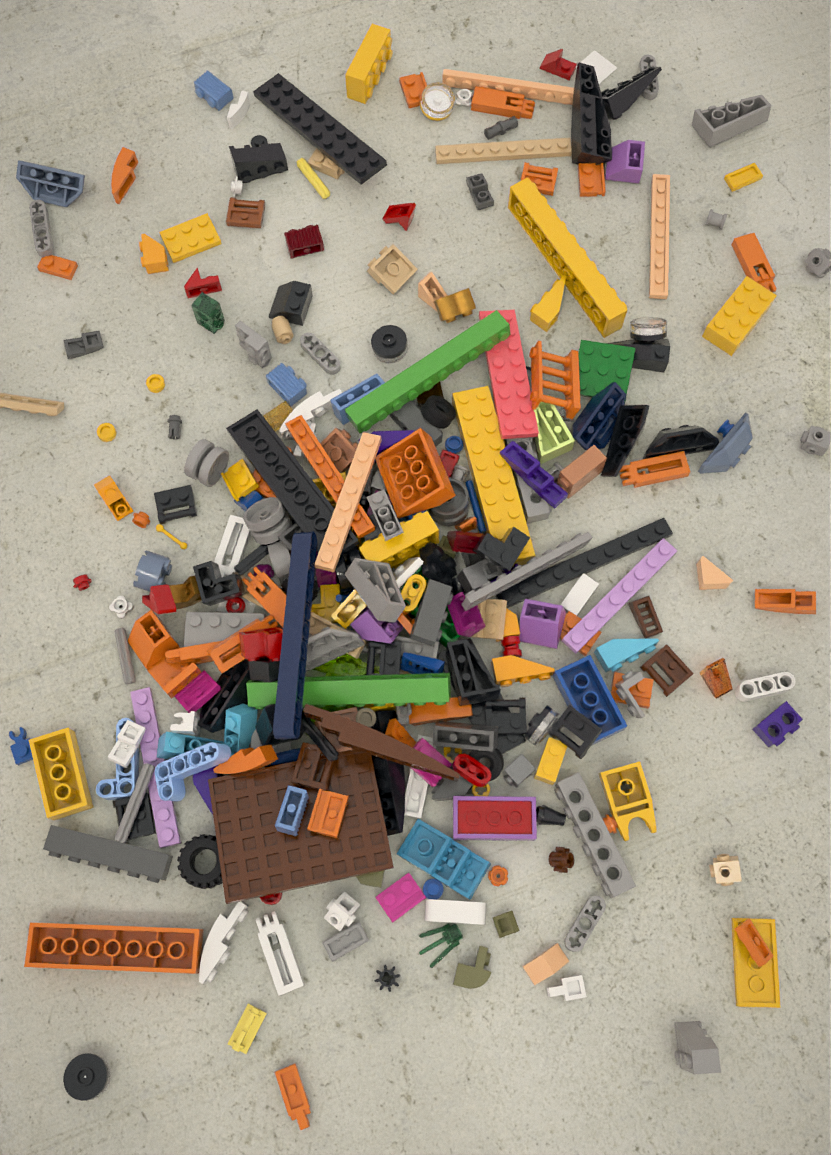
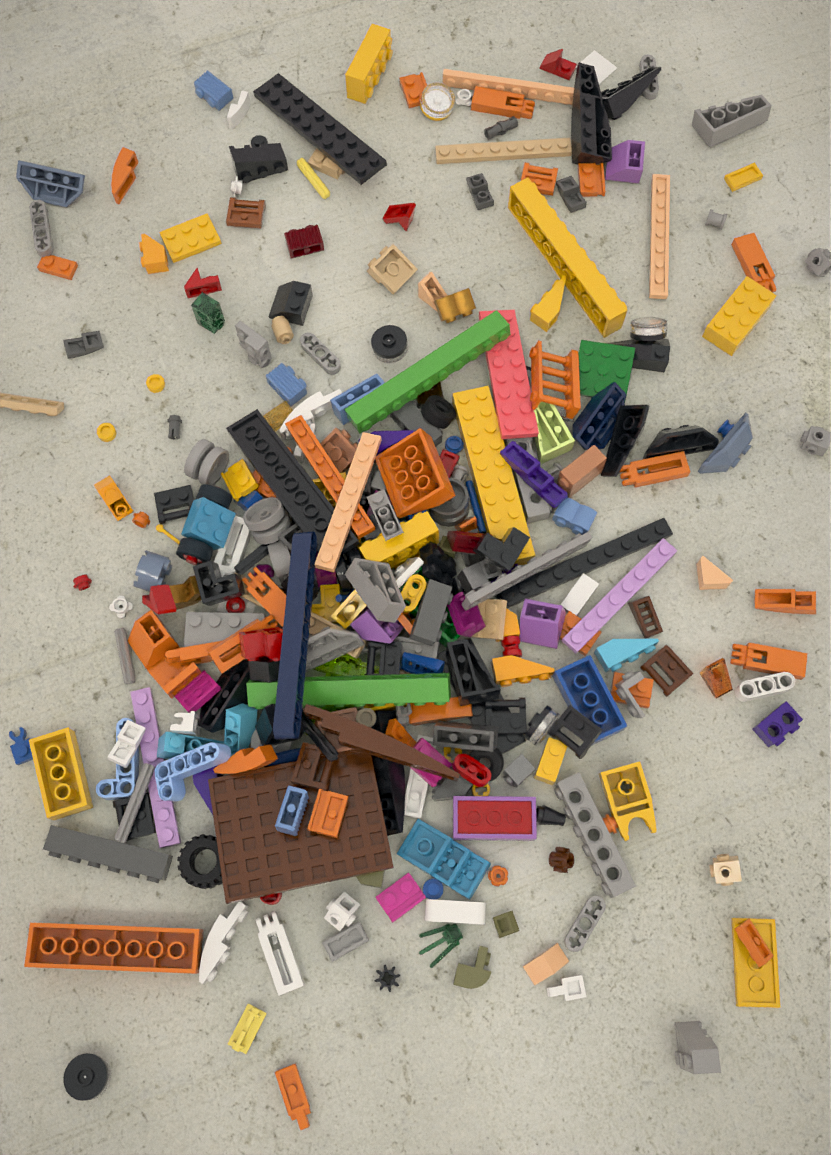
none -> brick [176,484,236,565]
none -> medium blue brick [552,497,597,535]
none -> dark grey slope [556,176,587,213]
none -> orange hinge [730,642,808,680]

